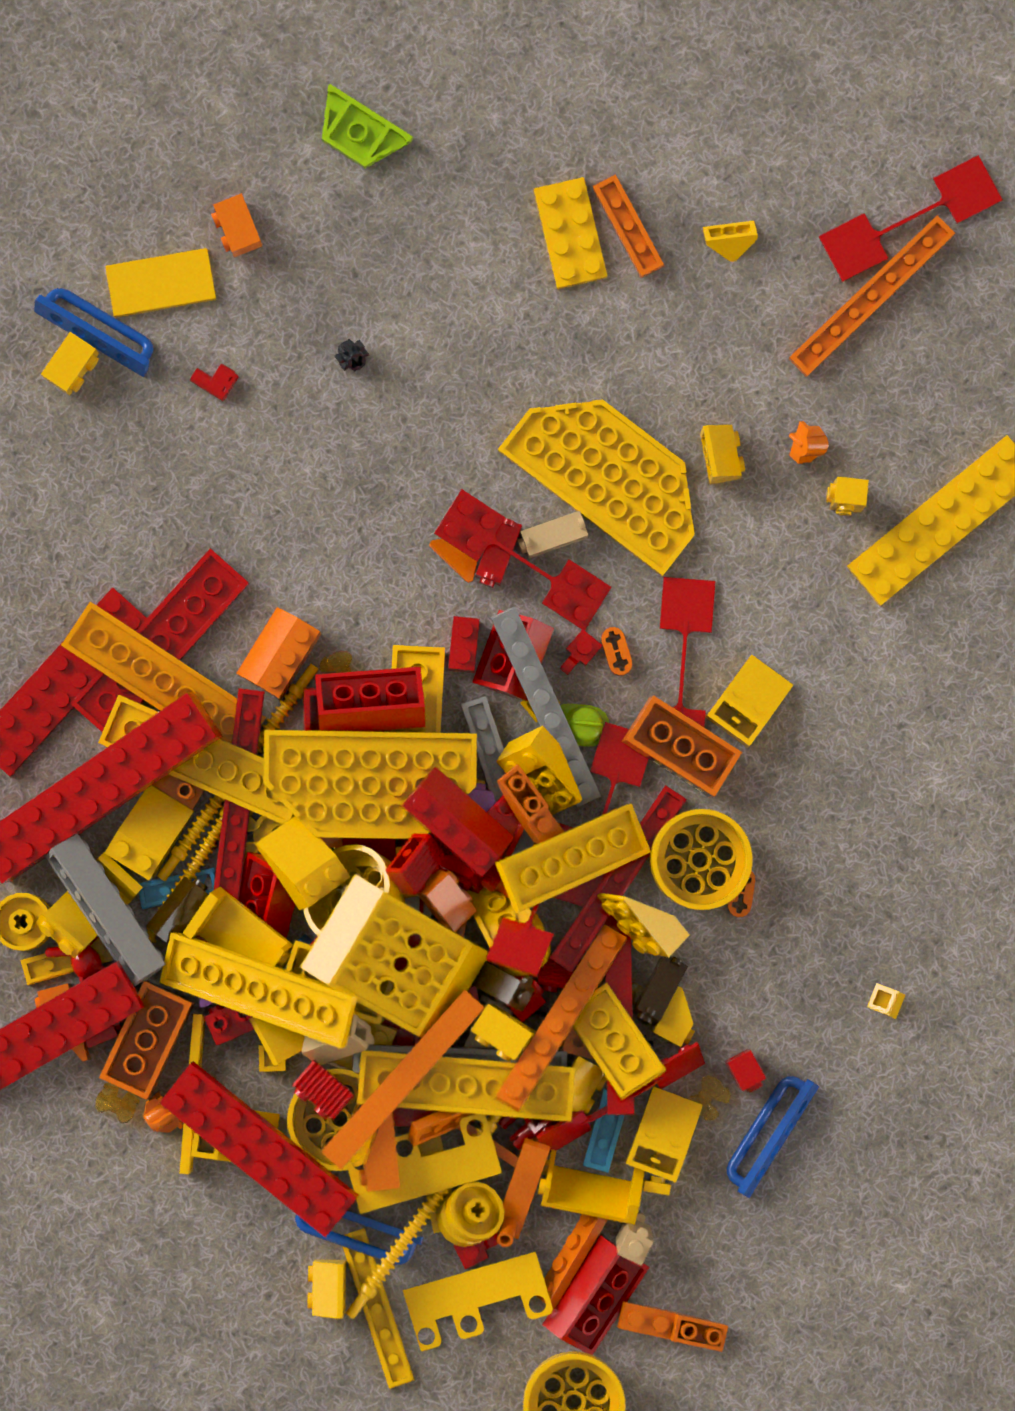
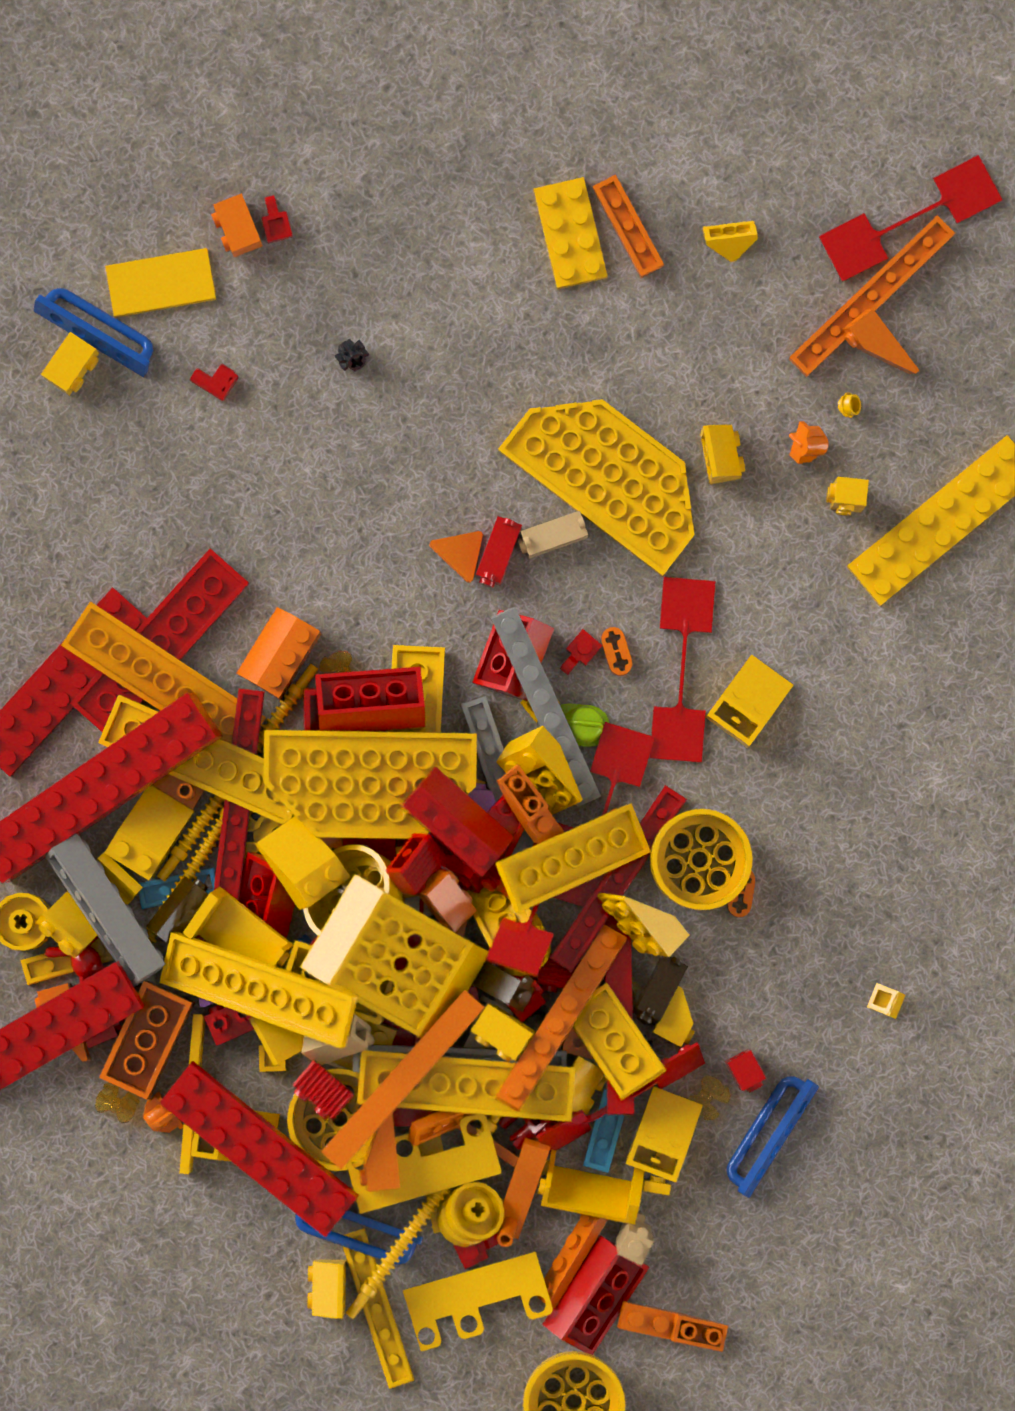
lime wing [322,84,413,169] -> none
red hinge [434,489,612,630] -> none
red brick [448,616,480,673] -> none
orange brick [622,695,742,798] -> none
none -> red plate [261,195,293,244]
none -> yellow plate [838,392,861,418]
none -> orange slope [843,309,920,374]

